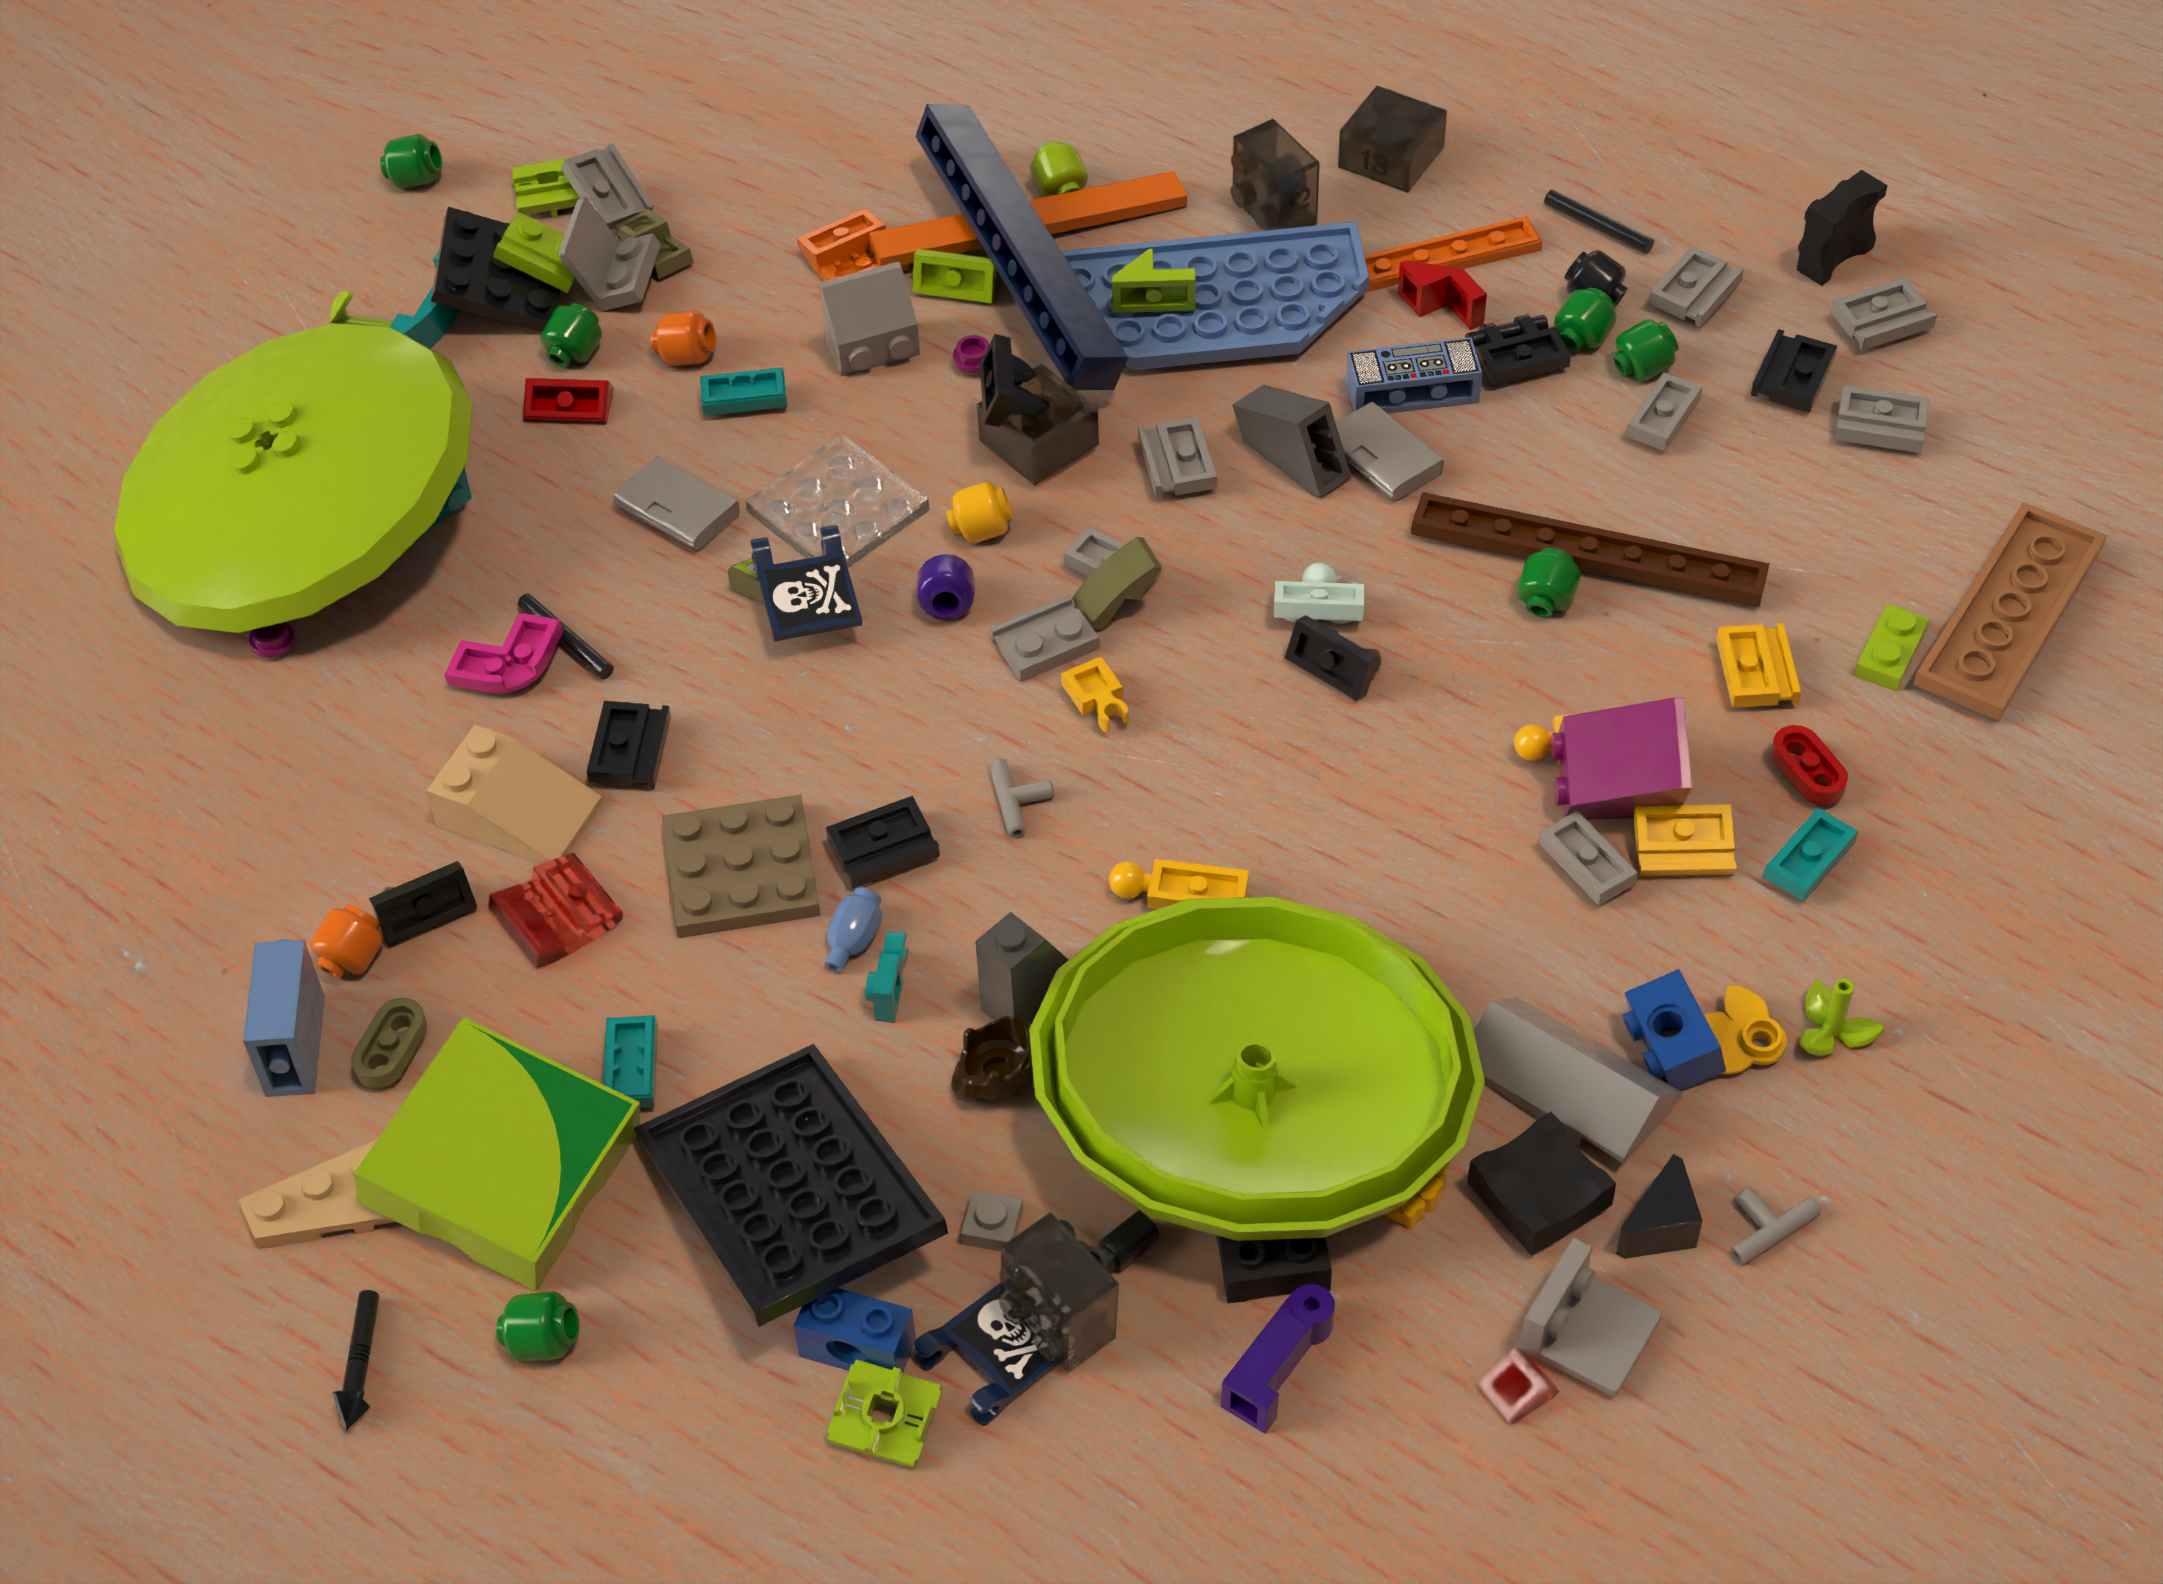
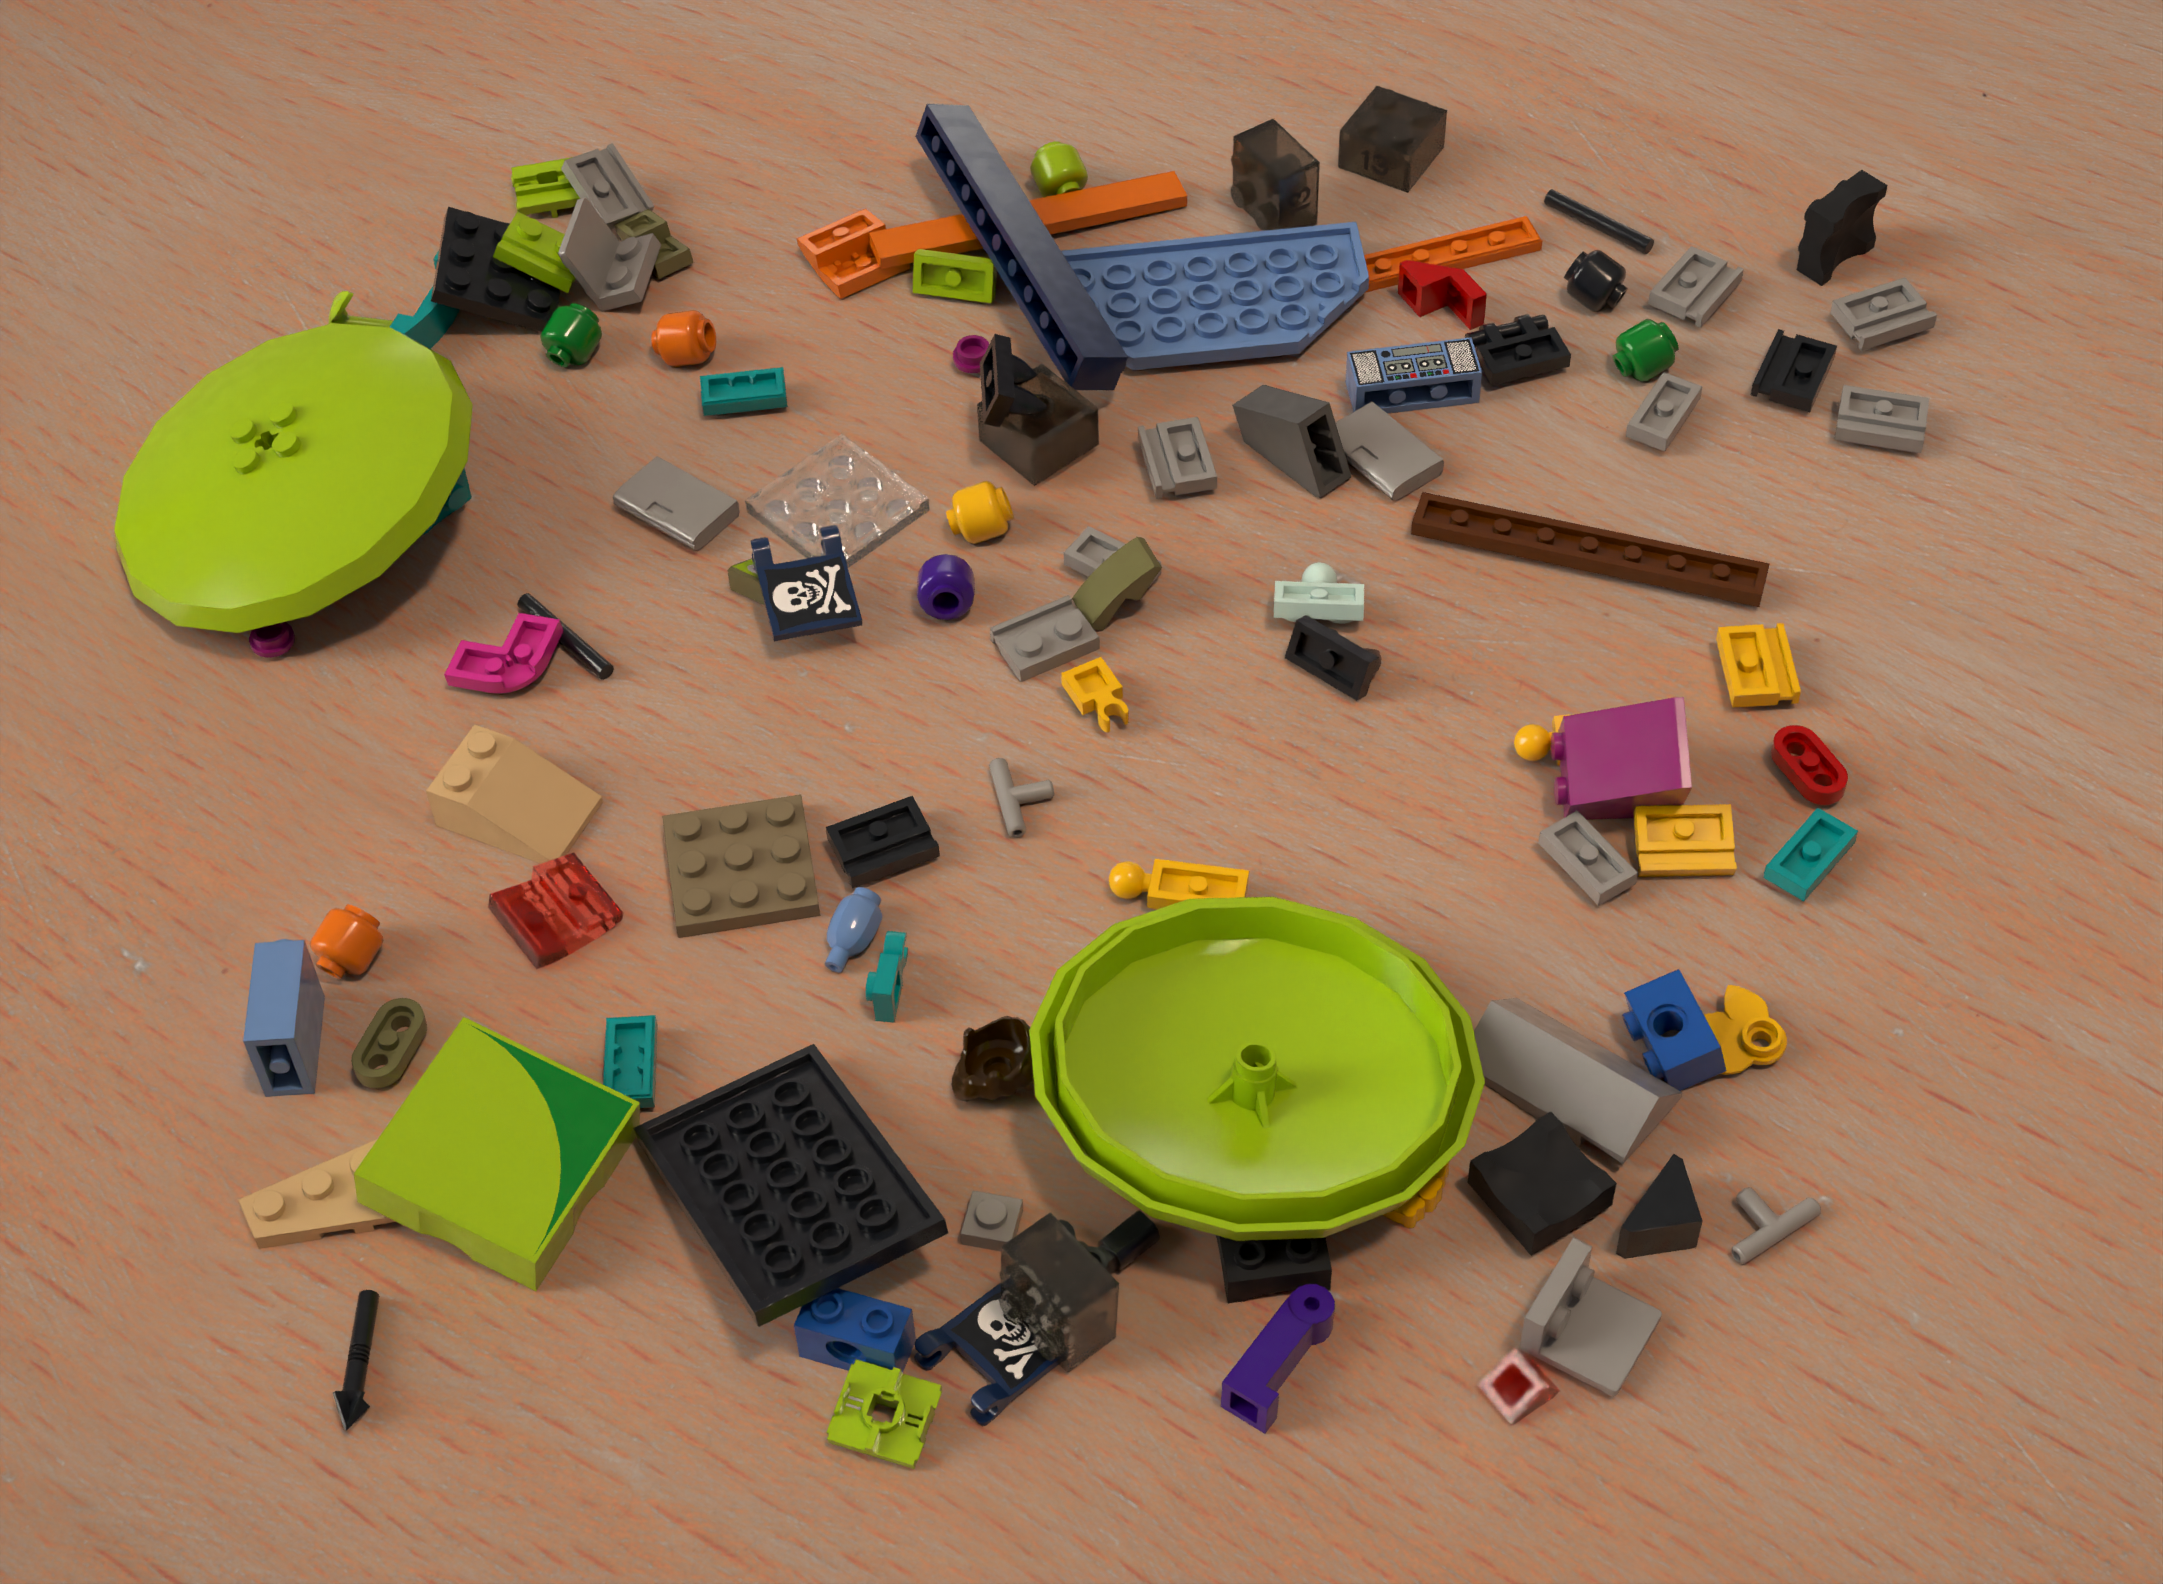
black tile [369,861,478,945] -> none
green head [380,134,443,190] -> none
green head [496,1291,580,1363] -> none
red slope [523,378,614,423] -> none
black plate [586,701,671,788] -> none
light grey slope [819,261,920,376] -> none
dark grey slope [975,912,1068,1026] -> none
lime slope [1112,249,1196,313] -> none
green head [1516,548,1581,617] -> none
green head [1554,288,1617,351] -> none
lime plant [1799,978,1884,1056] -> none
lime plate [1854,604,1930,691] -> none
medium nougat plate [1913,502,2107,721] -> none

